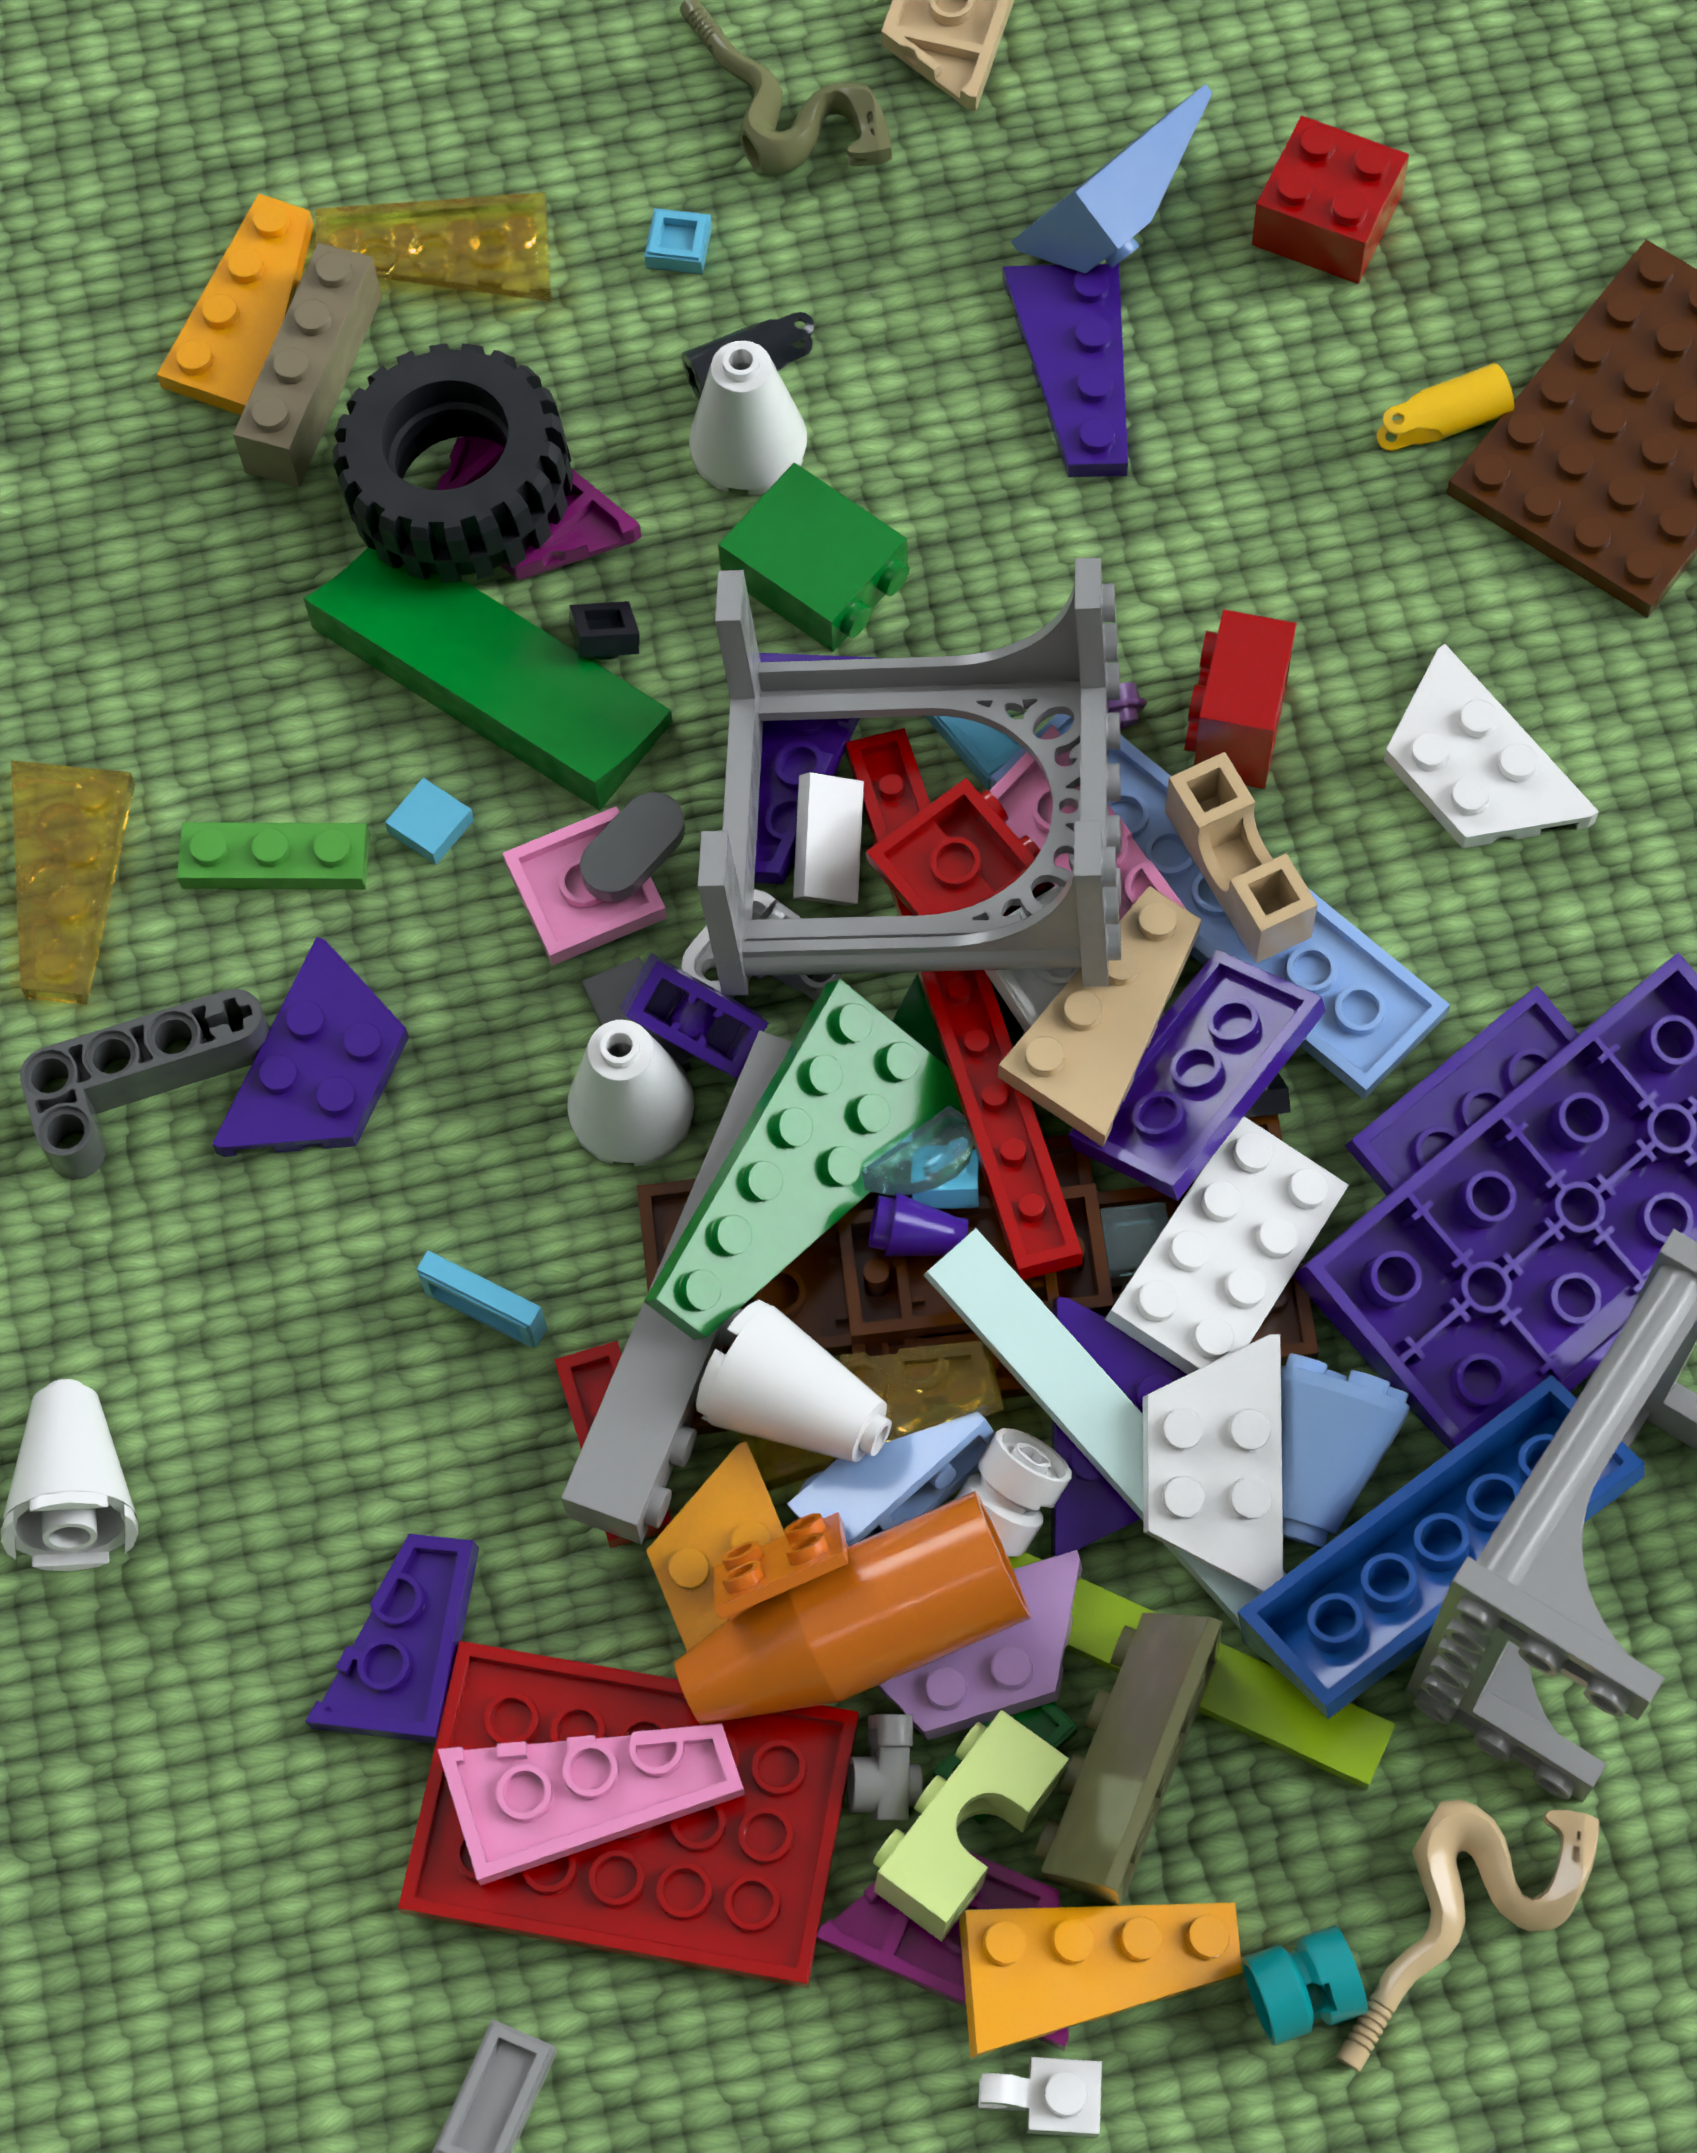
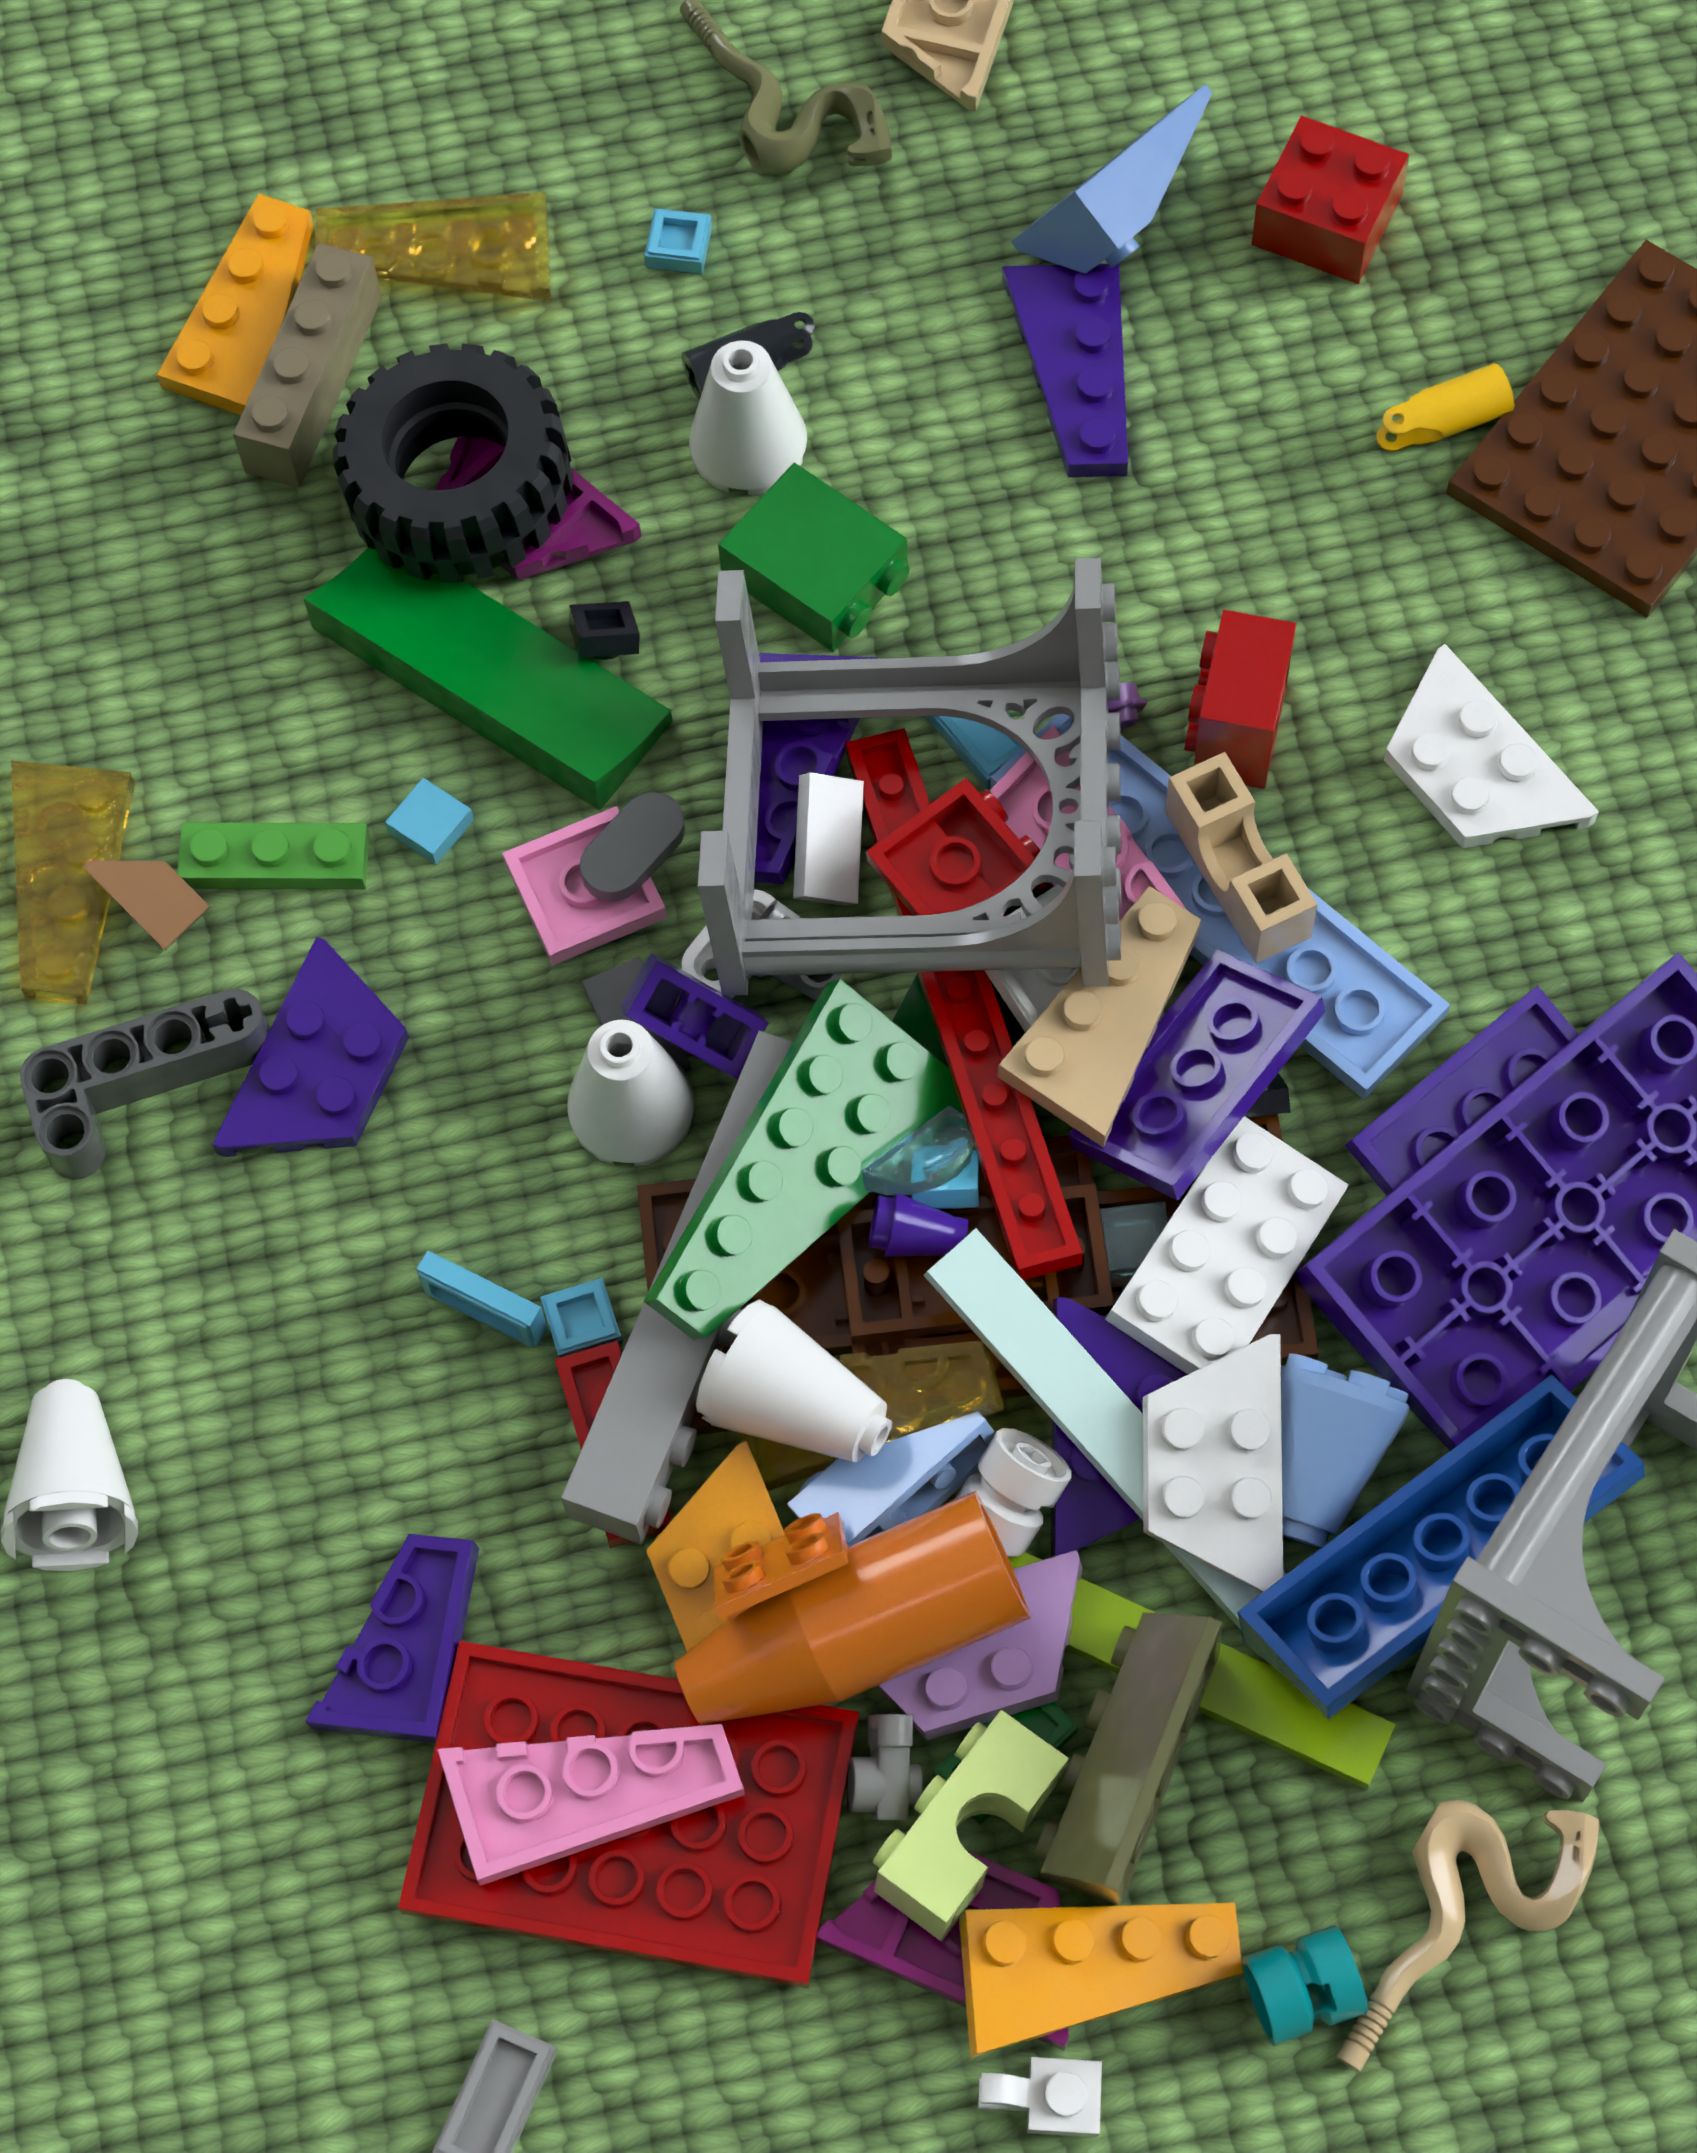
none -> medium nougat tile [83,860,211,950]
none -> medium azure tile [540,1277,622,1358]

